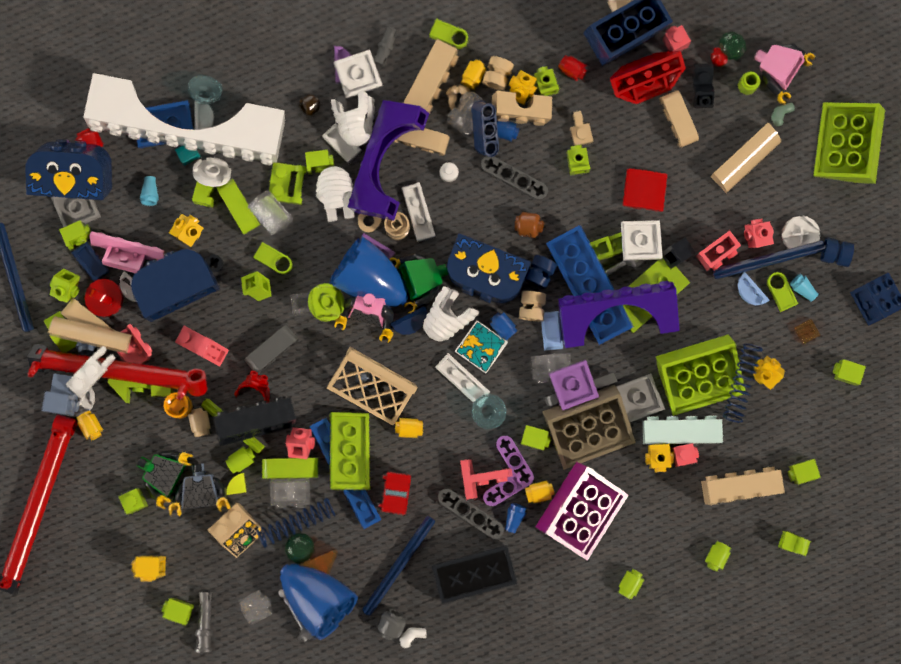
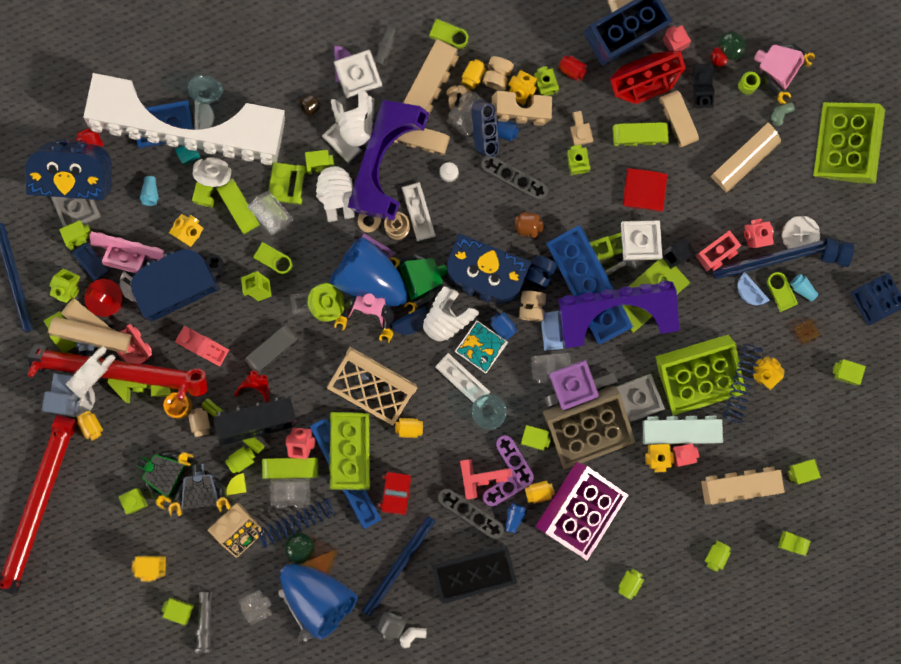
none -> lime beam [613,123,668,146]

